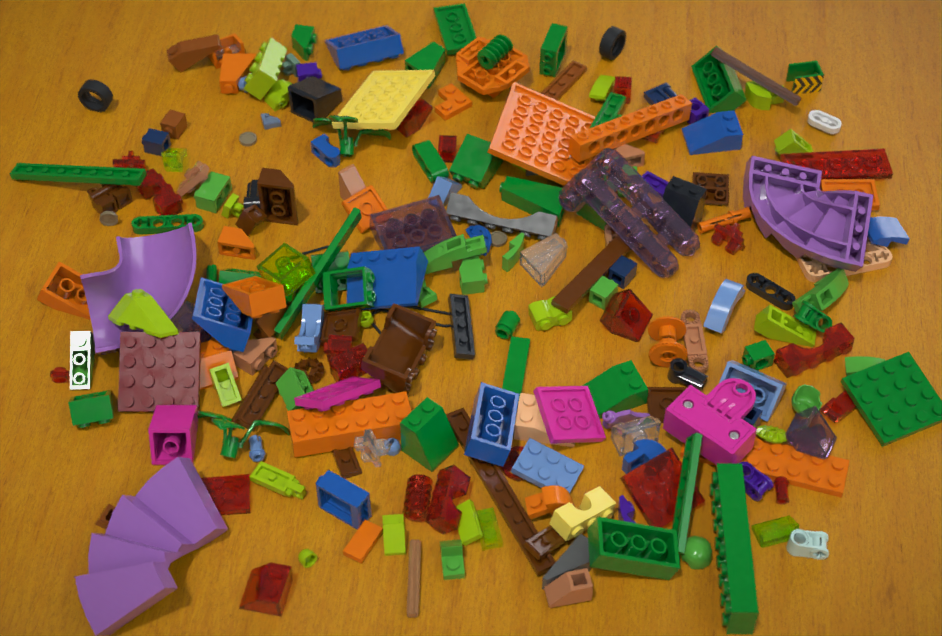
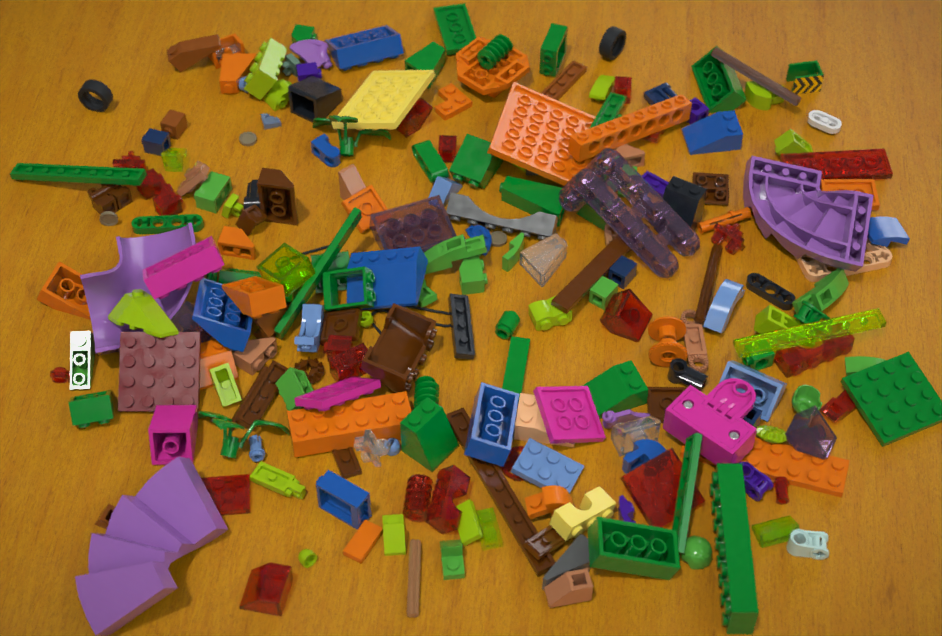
none -> dark pink slope [143,236,225,300]
none -> medium lavender arm [289,39,332,69]
none -> green piece [413,376,440,410]
none -> reddish brown axle [694,243,723,324]
none -> clear neon green tile [733,308,887,358]

